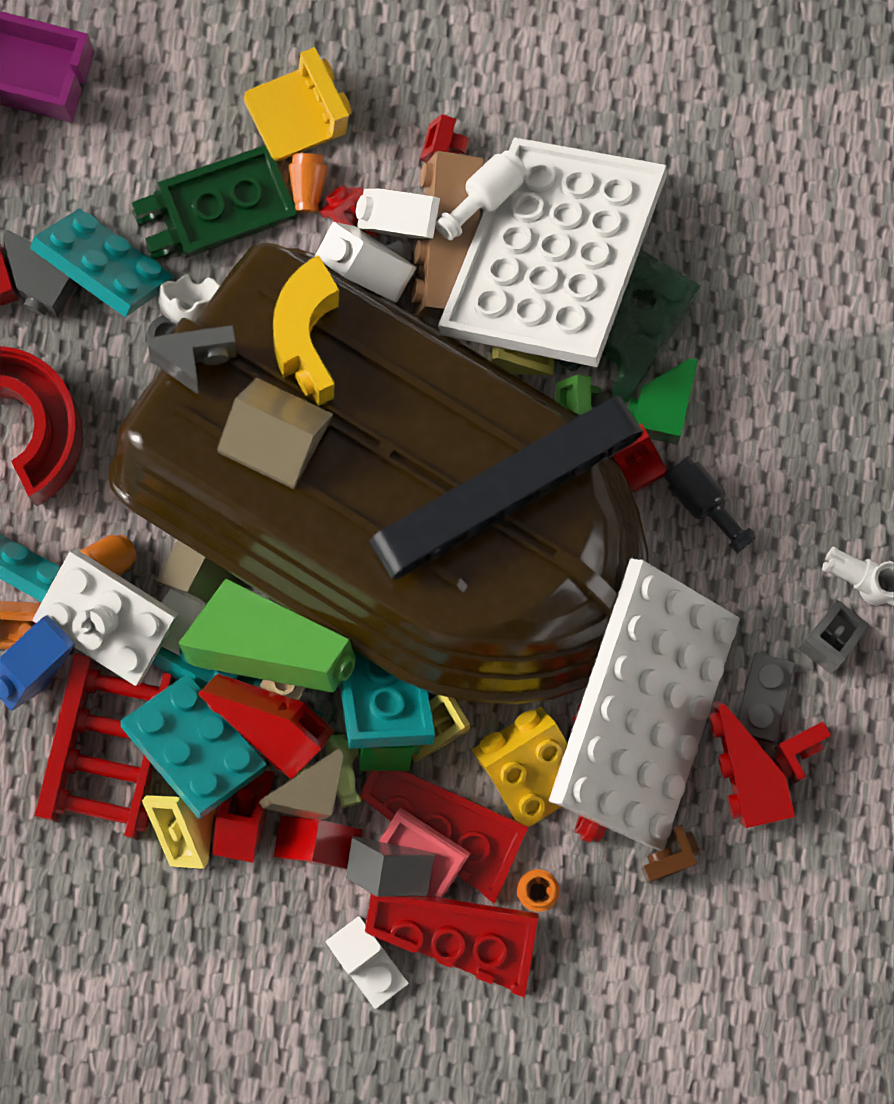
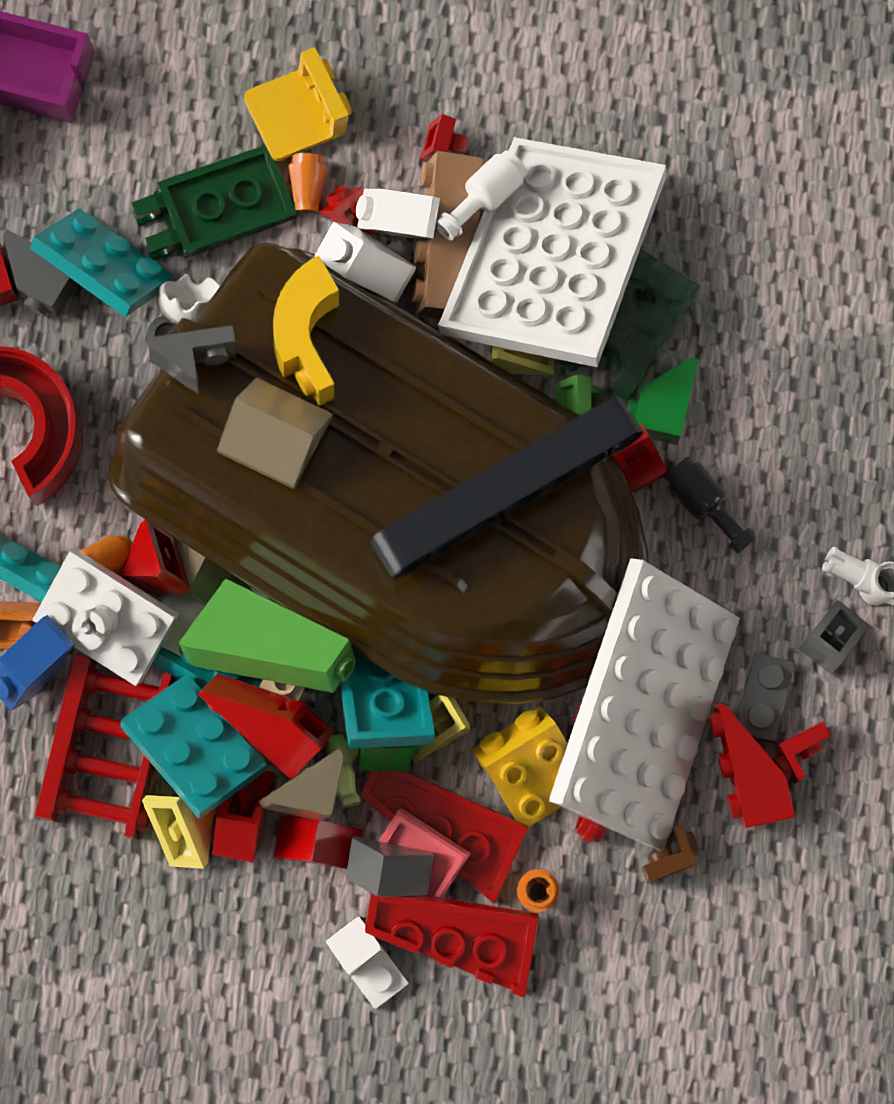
none -> red slope [119,520,190,594]

